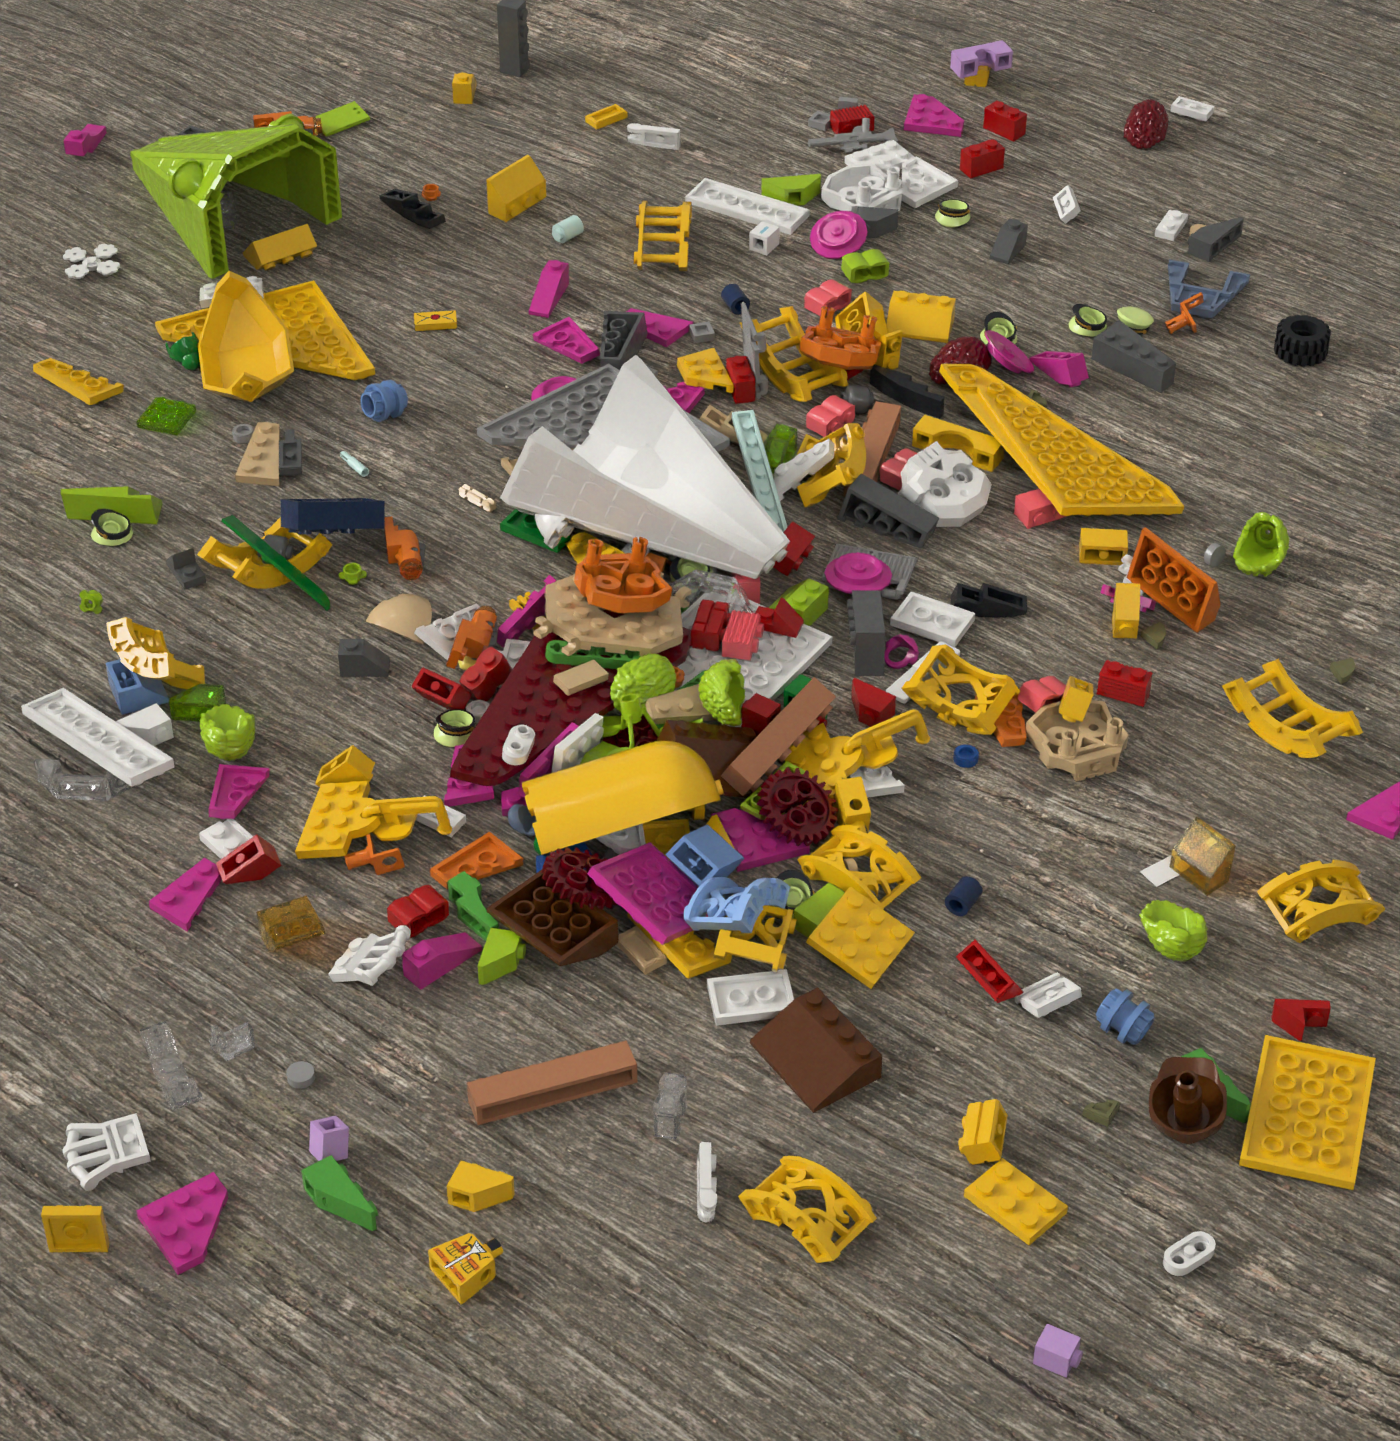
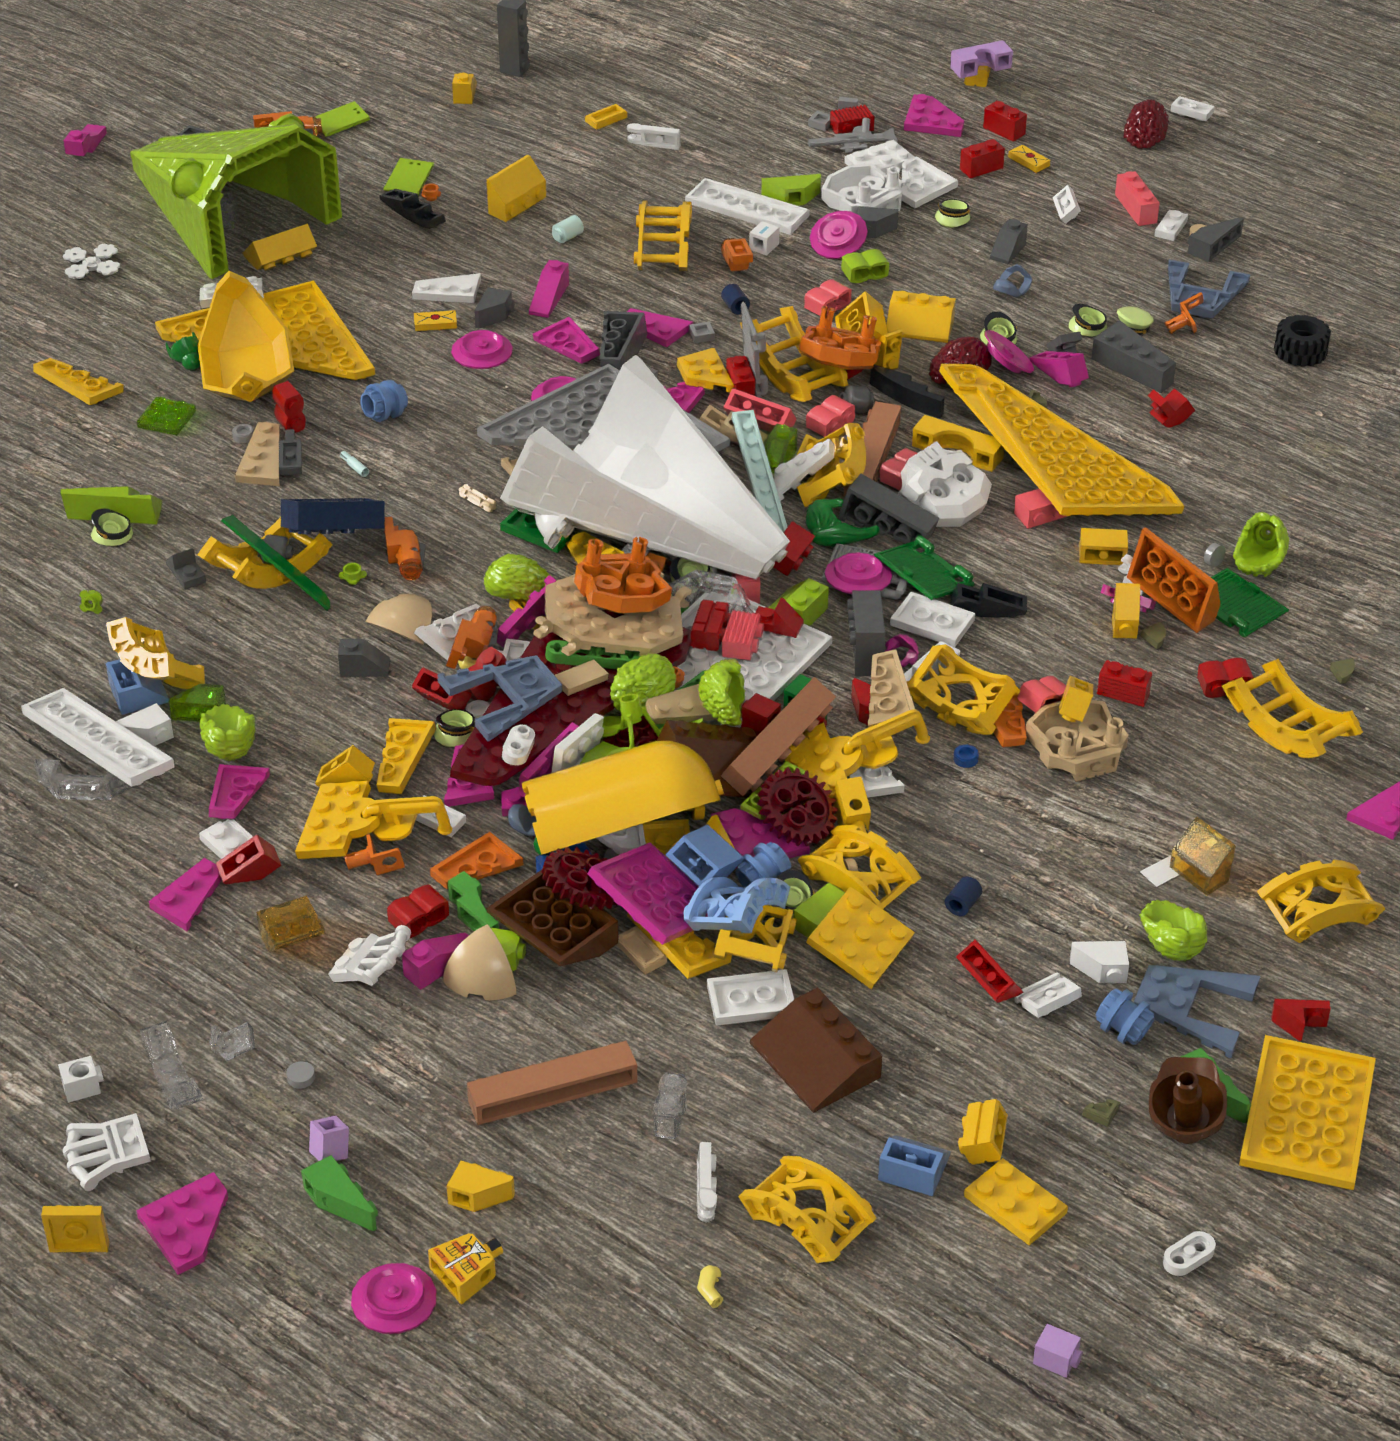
none -> white brick [58,1056,104,1103]
none -> red brick [272,381,306,433]
none -> dark pink piece [351,1263,437,1334]
none -> yellow wing [376,718,436,794]
none -> lime container [383,158,434,196]
none -> white wing [412,273,481,303]
none -> sand blue wing [438,655,562,741]
none -> tan brick [443,924,517,1001]
none -> dark pink piece [451,330,513,369]
none -> dark grey slope [474,287,515,328]
none -> lime hair [484,553,552,601]
none -> light yellow arm [697,1265,723,1308]
none -> orange plate [721,238,753,274]
none -> coral brick [723,388,796,438]
none -> medium blue piece [735,842,791,888]
none -> green hair [805,498,880,546]
none -> tan wing [868,649,915,728]
none -> green window [874,535,975,600]
none -> medium blue slope [878,1135,951,1197]
none -> sand blue piece [993,264,1032,298]
none -> yellow tile [1008,145,1050,173]
none -> dark grey slope [1046,331,1082,353]
none -> white slope [1070,941,1129,983]
none -> coral brick [1115,171,1160,226]
none -> sand blue wing [1134,965,1260,1058]
none -> red brick [1147,388,1196,428]
none -> red brick [1197,658,1254,698]
none -> green window [1211,568,1289,637]

